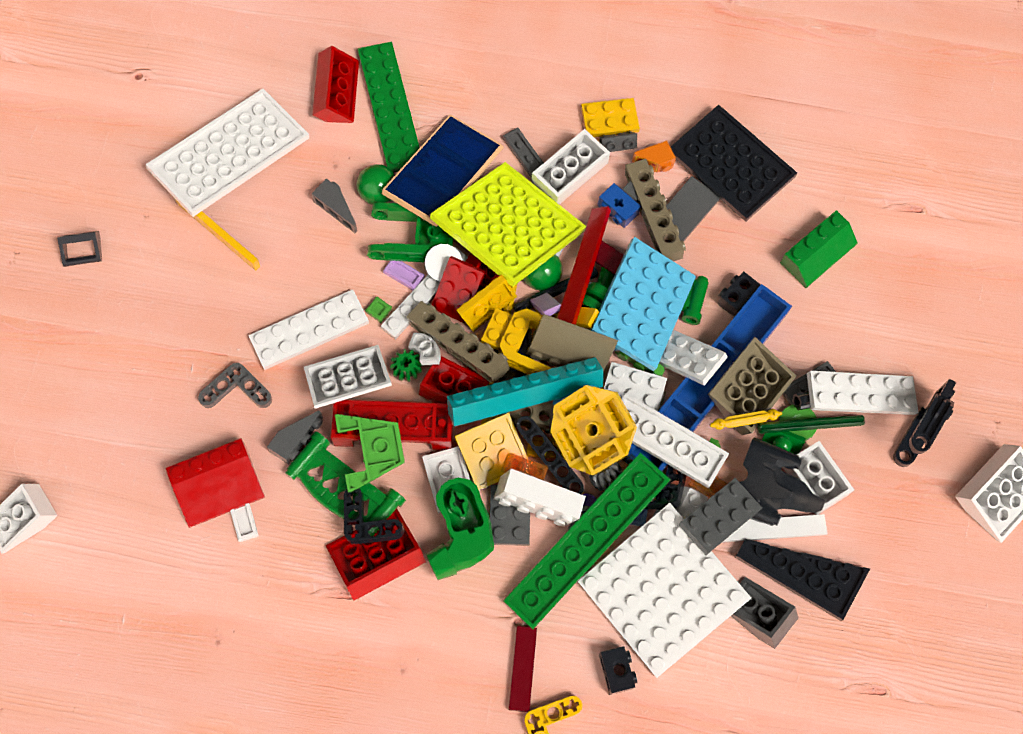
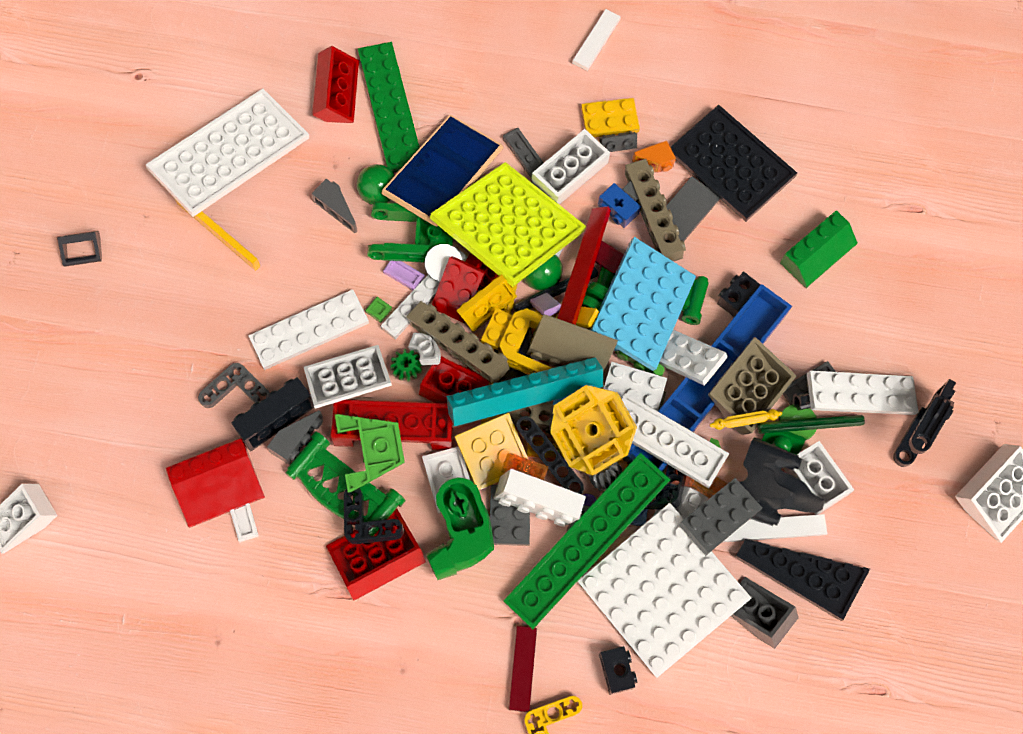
none -> black brick [231,377,315,451]
none -> white tile [572,9,621,71]

